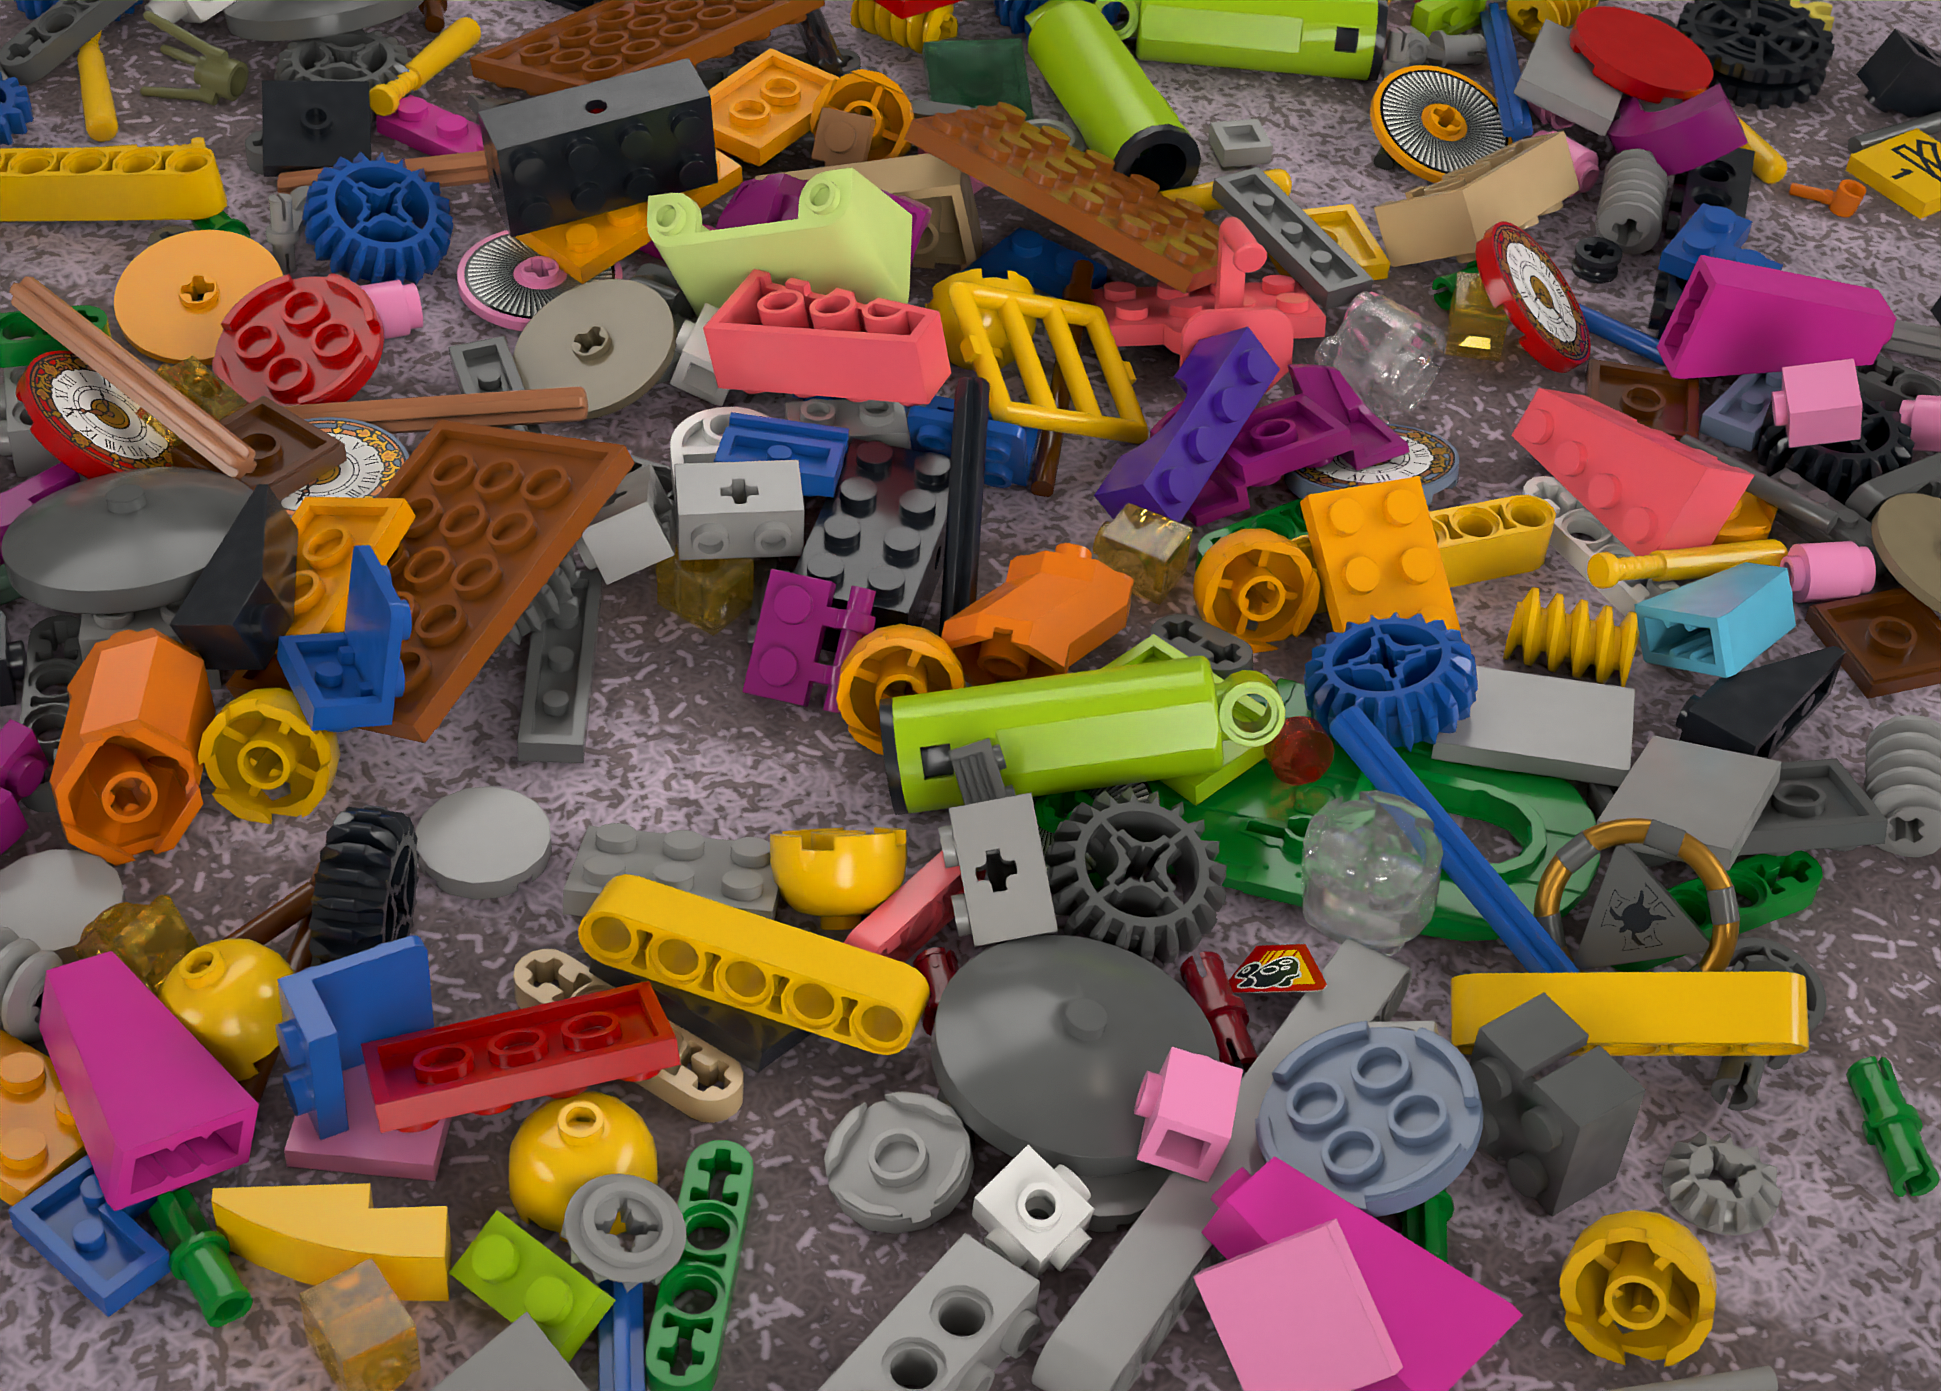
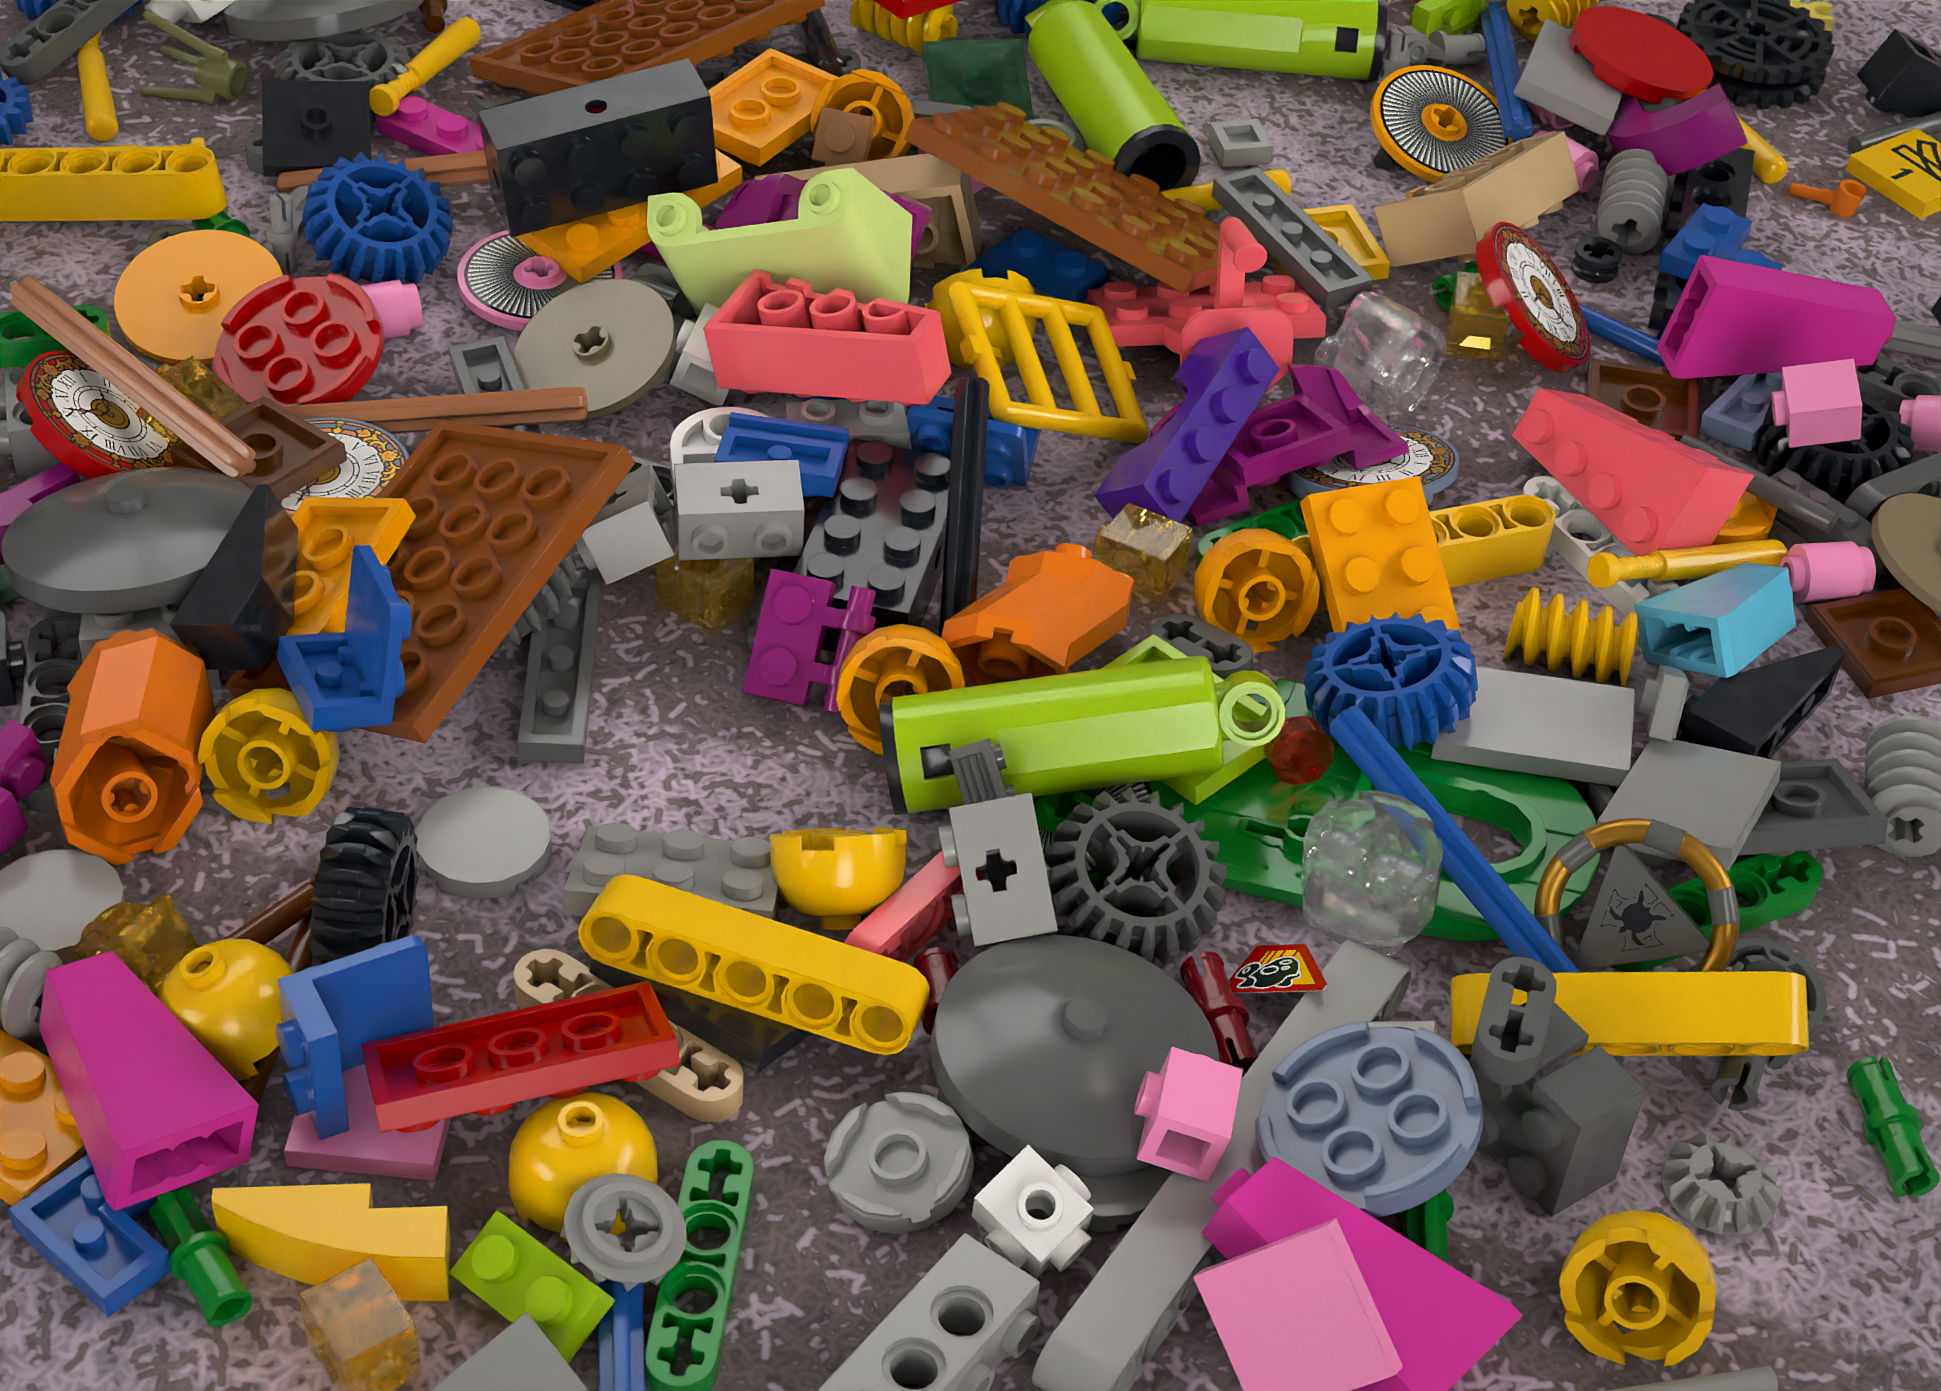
reddish brown bar [1031,260,1095,497] -> none
none -> dark grey beam [1471,956,1557,1086]
none -> light grey plate [1637,664,1690,742]

